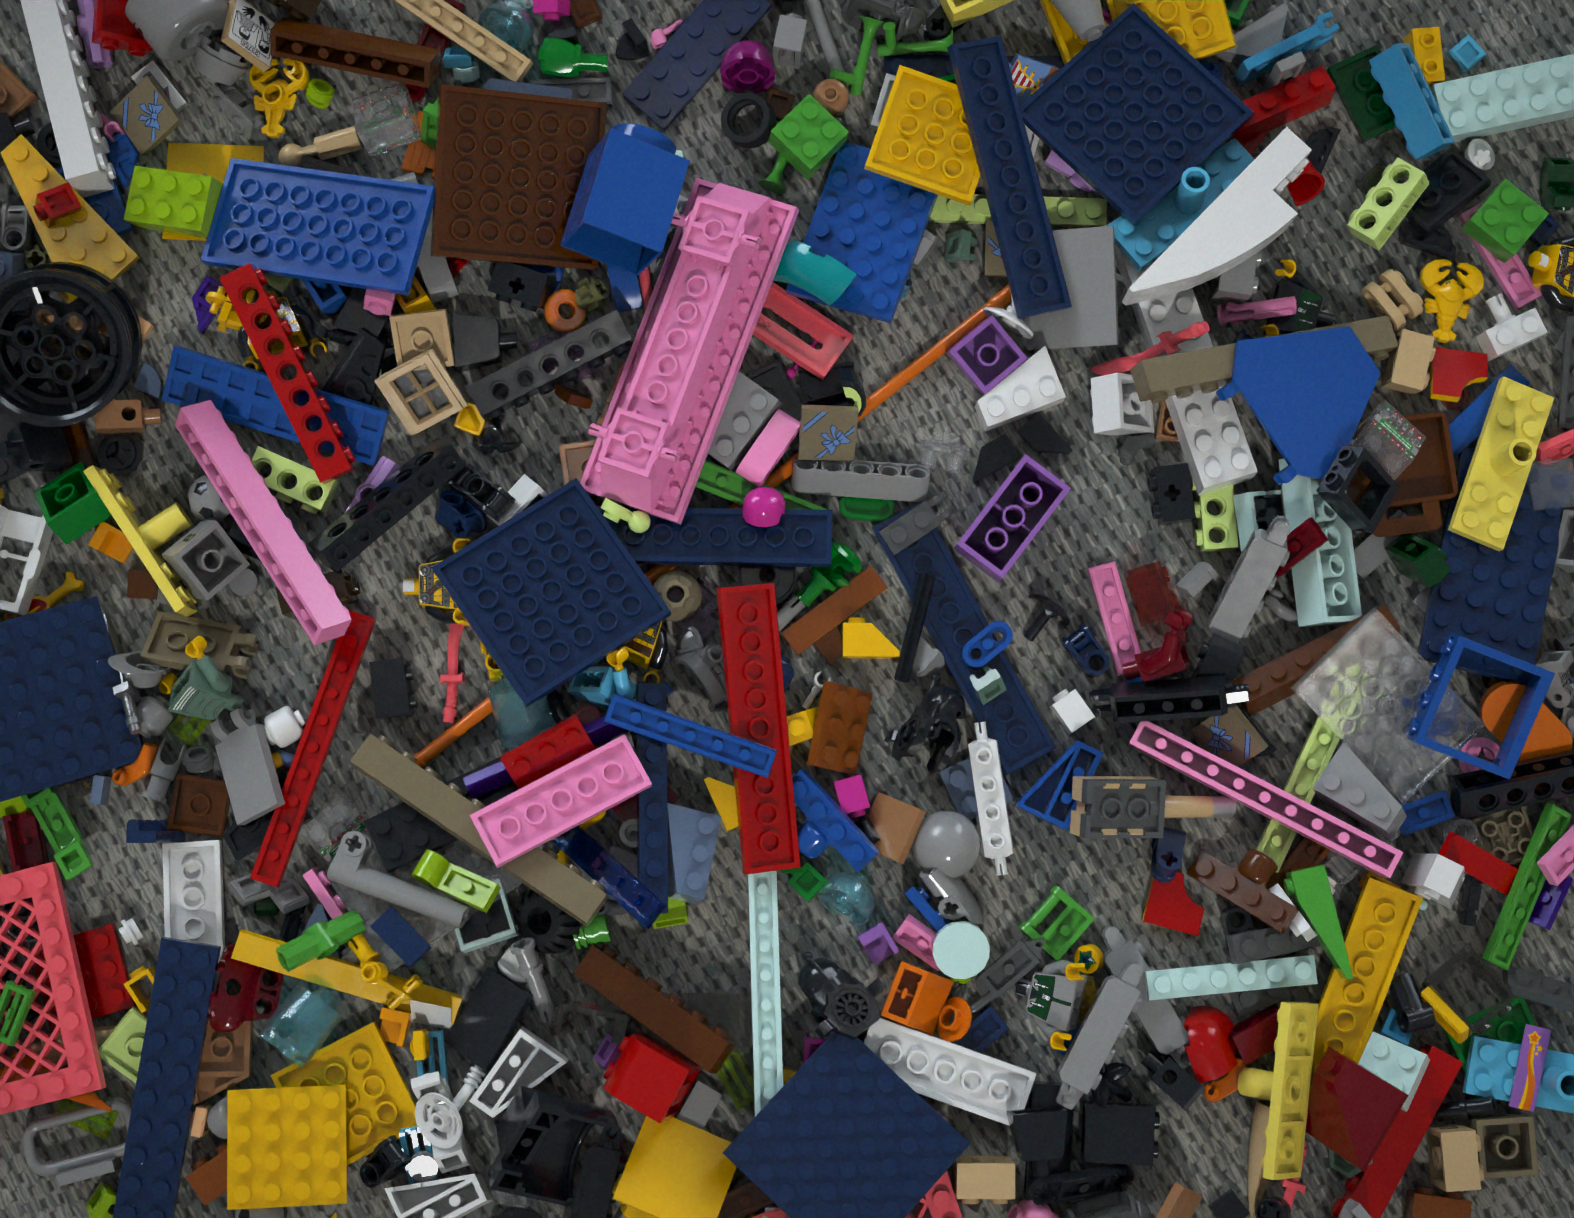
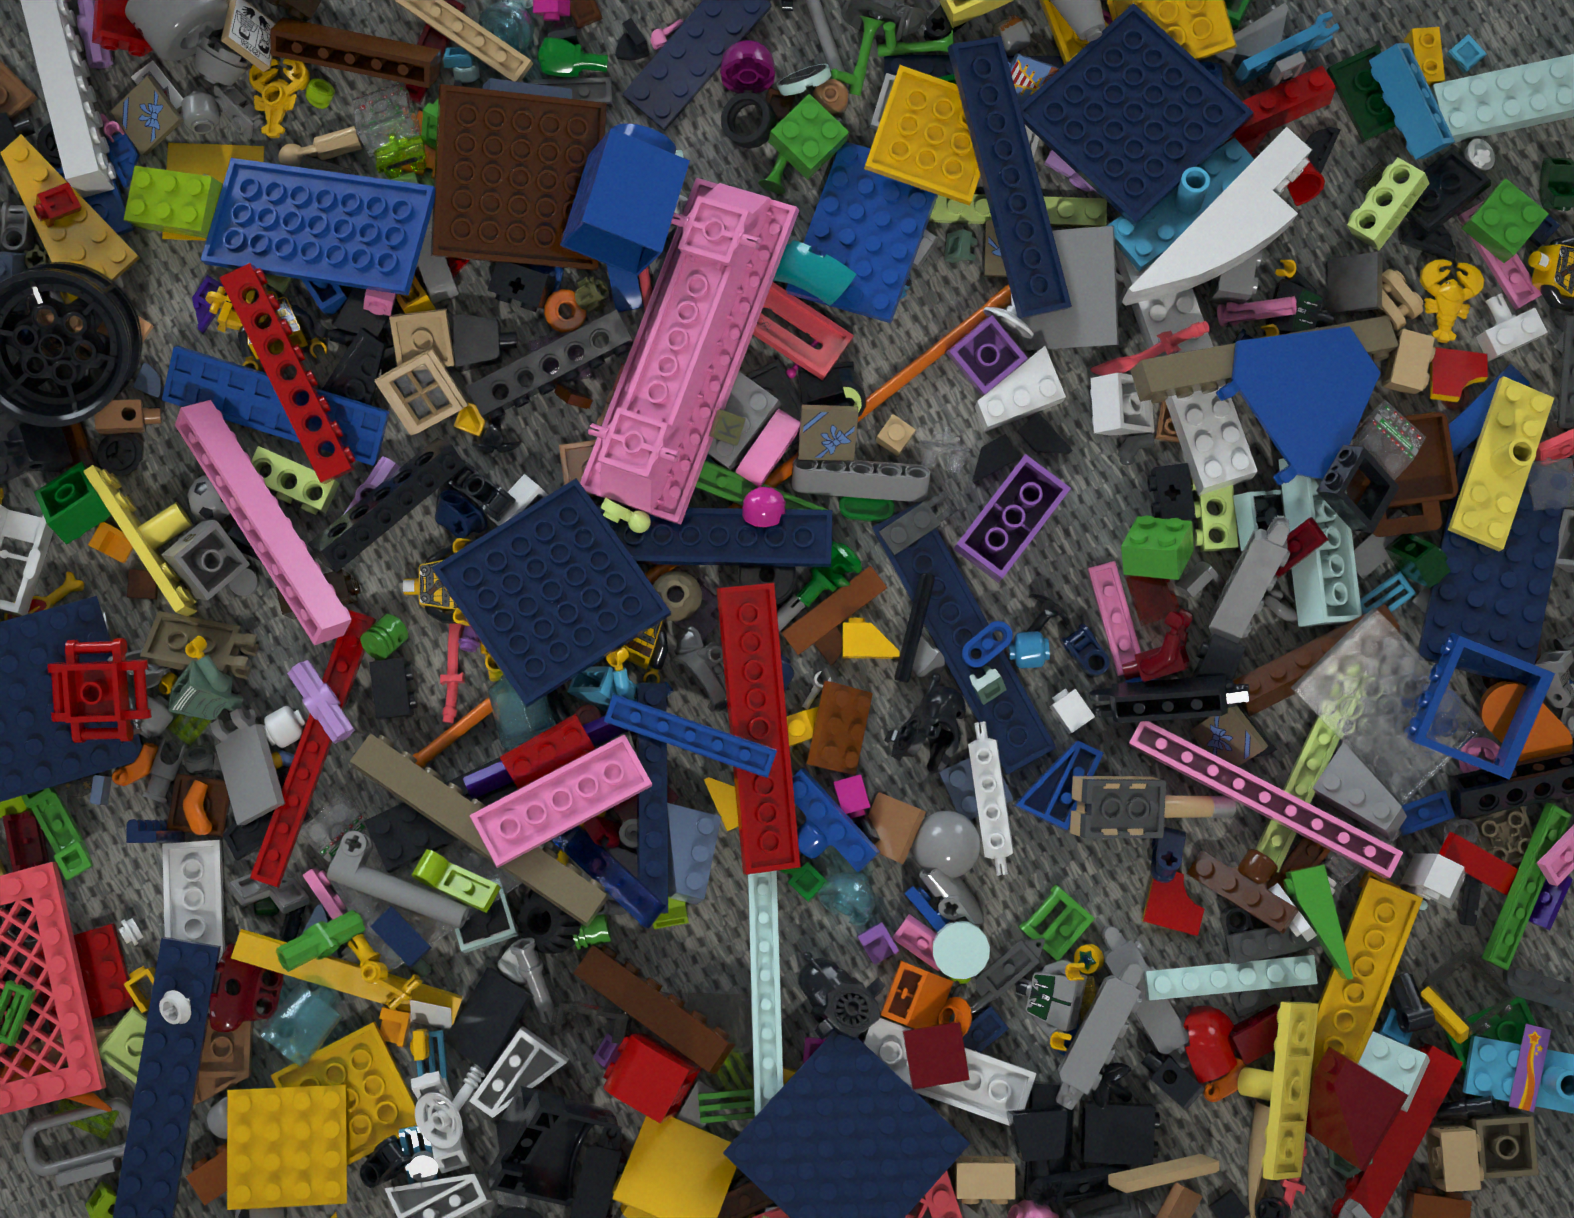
light nougat tile [190,1104,212,1138] -> none
light grey brick [773,13,807,69] -> none
none -> red brick [47,638,152,743]
none -> white hat [159,990,191,1024]
none -> light grey head [181,90,220,134]
none -> orange arm [183,780,212,835]
none -> lavender piece [287,660,355,744]
none -> bright green piece [360,614,408,661]
none -> clear neon green hips [374,132,426,180]
none -> medium lavender pin [458,620,481,652]
none -> dark red piece [584,816,622,849]
none -> bright green tile [698,1088,755,1123]
none -> olive tile [709,409,746,446]
none -> tile [777,64,831,96]
none -> tan brick [875,414,916,457]
none -> dark red tile [902,1021,970,1090]
none -> light grey head [990,15,1033,56]
none -> dark azure head [1008,631,1050,669]
none -> tan tile [1108,1154,1219,1193]
none -> bright green brick [1121,516,1194,580]
none -> flat silver tile [1327,252,1383,315]
none -> medium azure tile [1360,571,1416,615]

